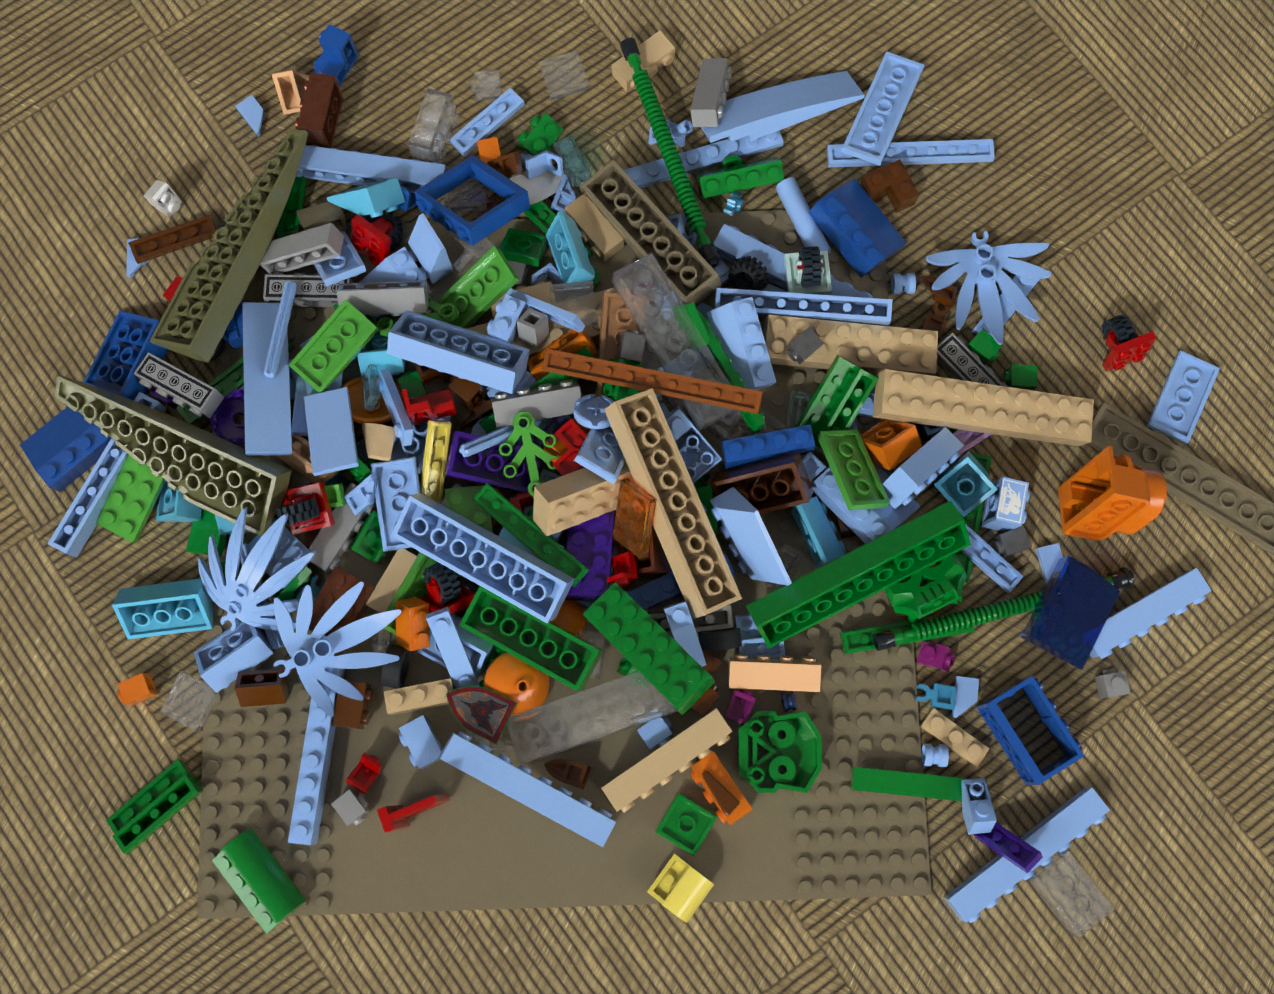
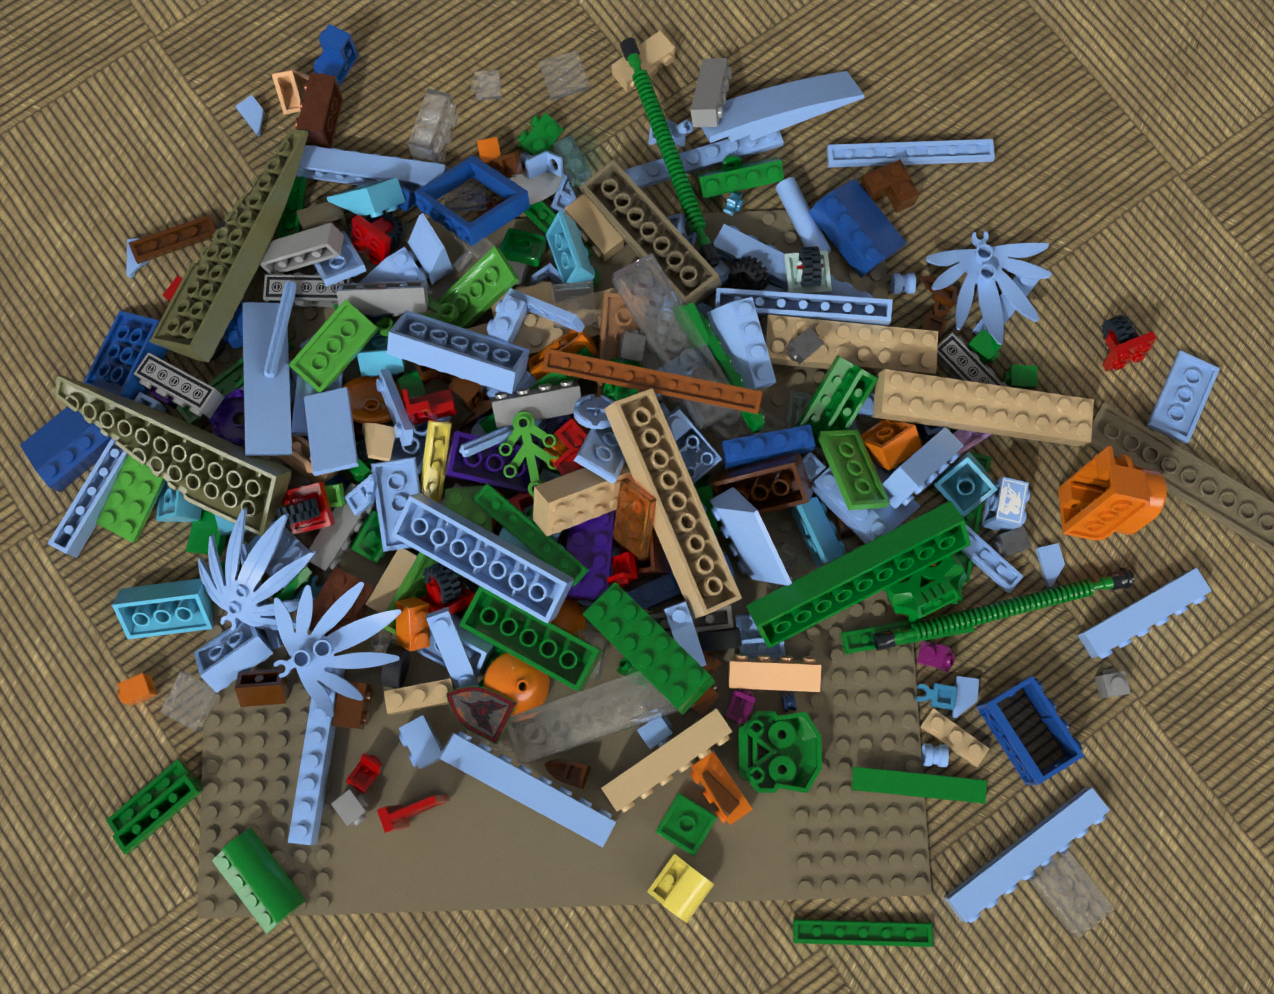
white slope [143,180,183,218] -> none
clear light blue tile [362,364,380,411] -> none
light blue plate [449,88,525,157] -> none
light grey brick [517,308,549,347] -> none
light blue plate [841,51,925,166] -> none
light blue slope [961,778,997,835] -> none
dark purple plate [974,822,1043,874] -> none
clear blue slope [1021,556,1120,670] -> none
none -> green tile [793,918,933,947]

